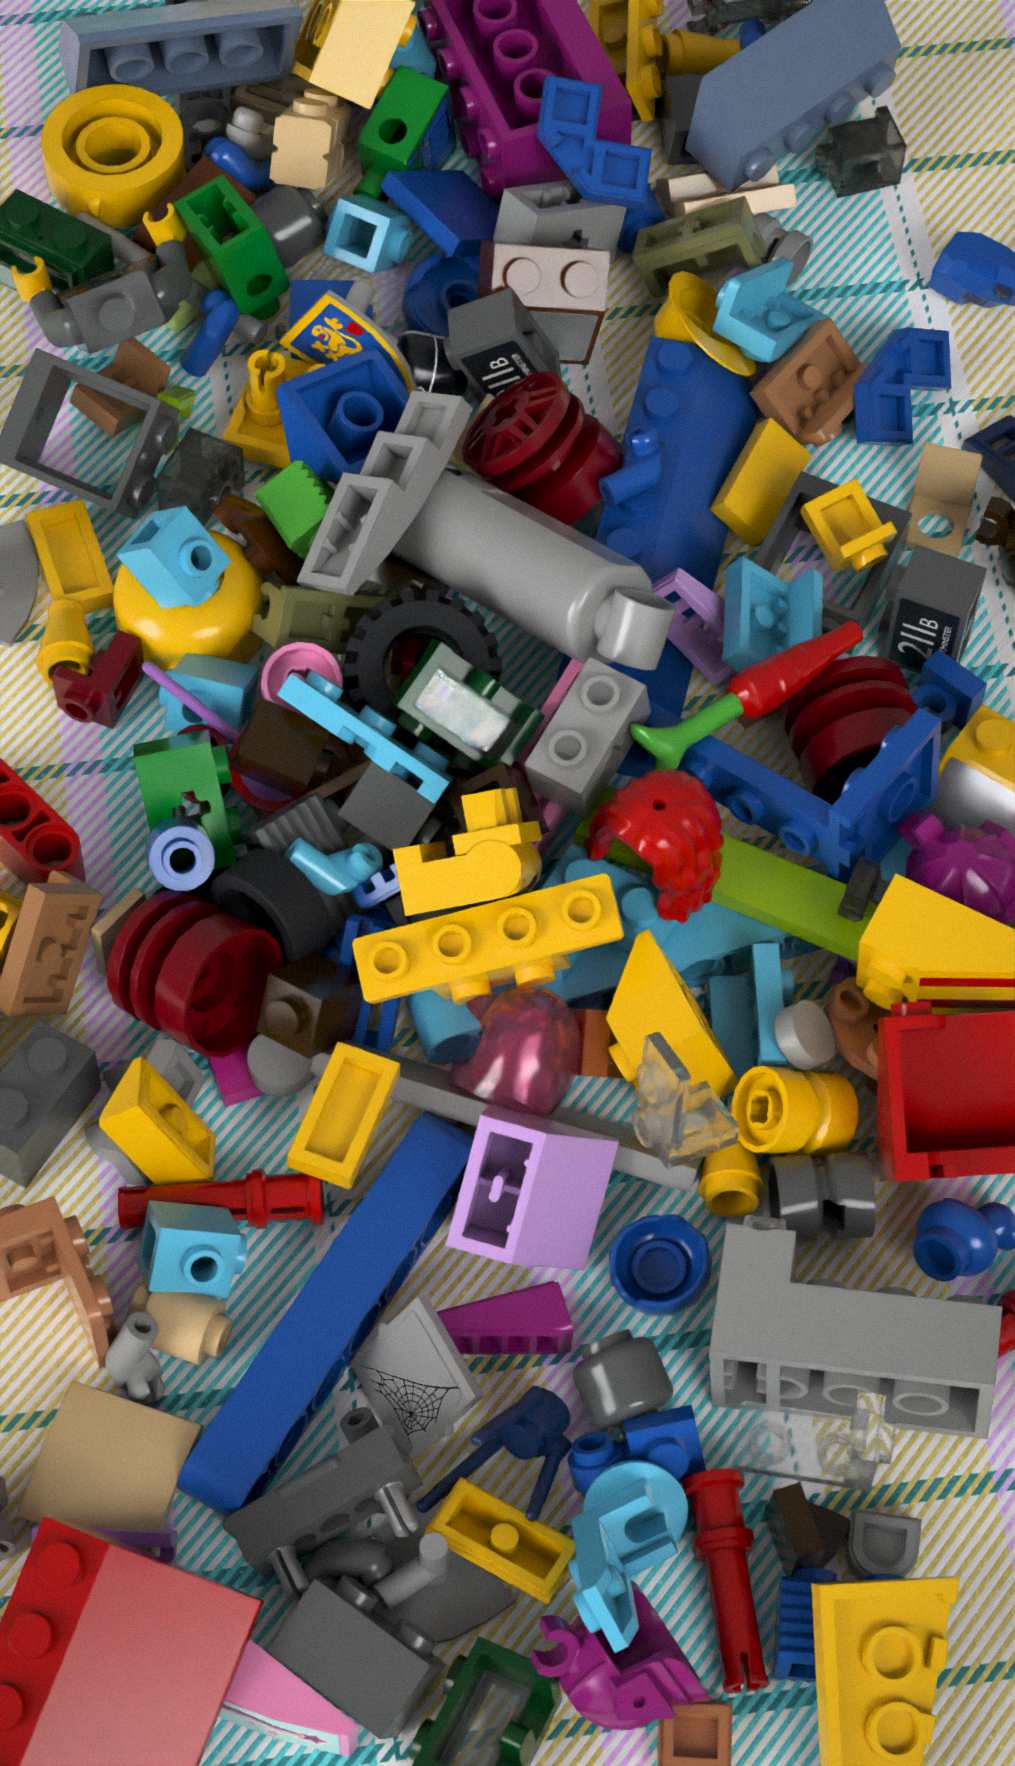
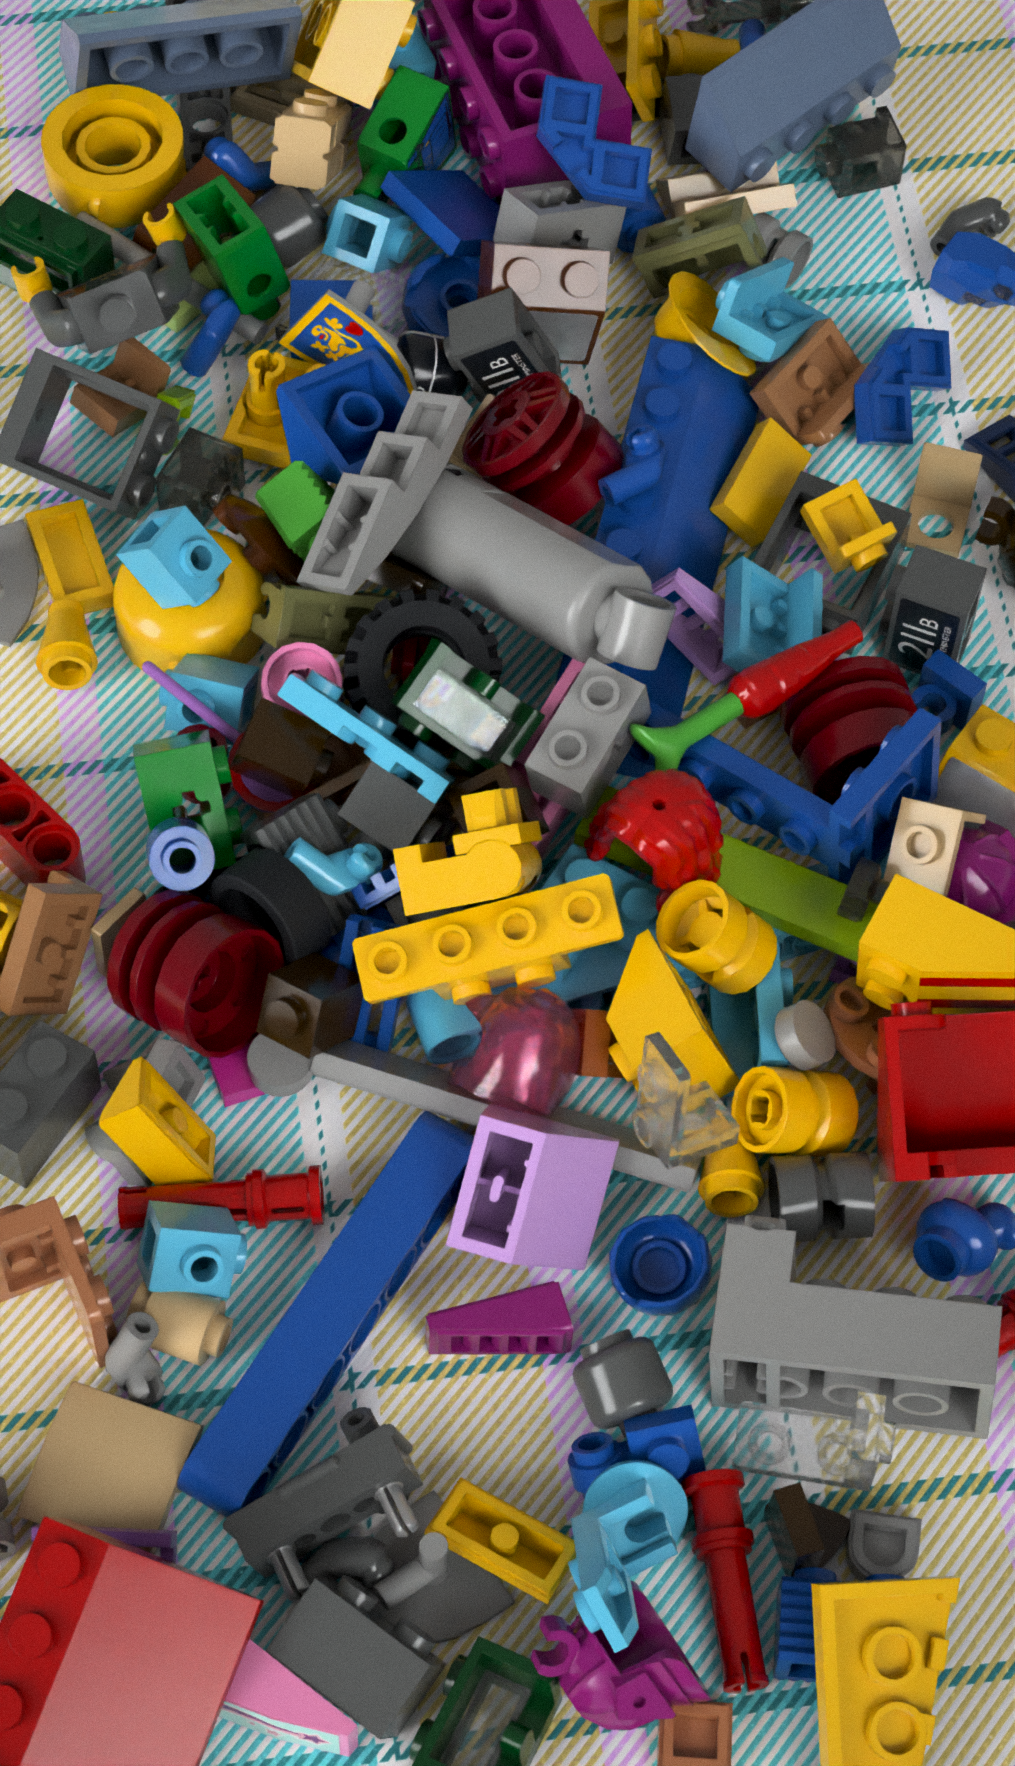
dark red bracket [52,630,146,729] -> none
light grey arm [226,106,277,162] -> none
yellow tile [287,1041,400,1190] -> none
light grey piece [349,1295,484,1462] -> none
dark blue plant [416,1386,572,1522] -> none
none -> yellow wheel [656,879,777,995]
none -> tan bracket [883,797,986,897]
none -> dark grey arm [930,197,1010,257]

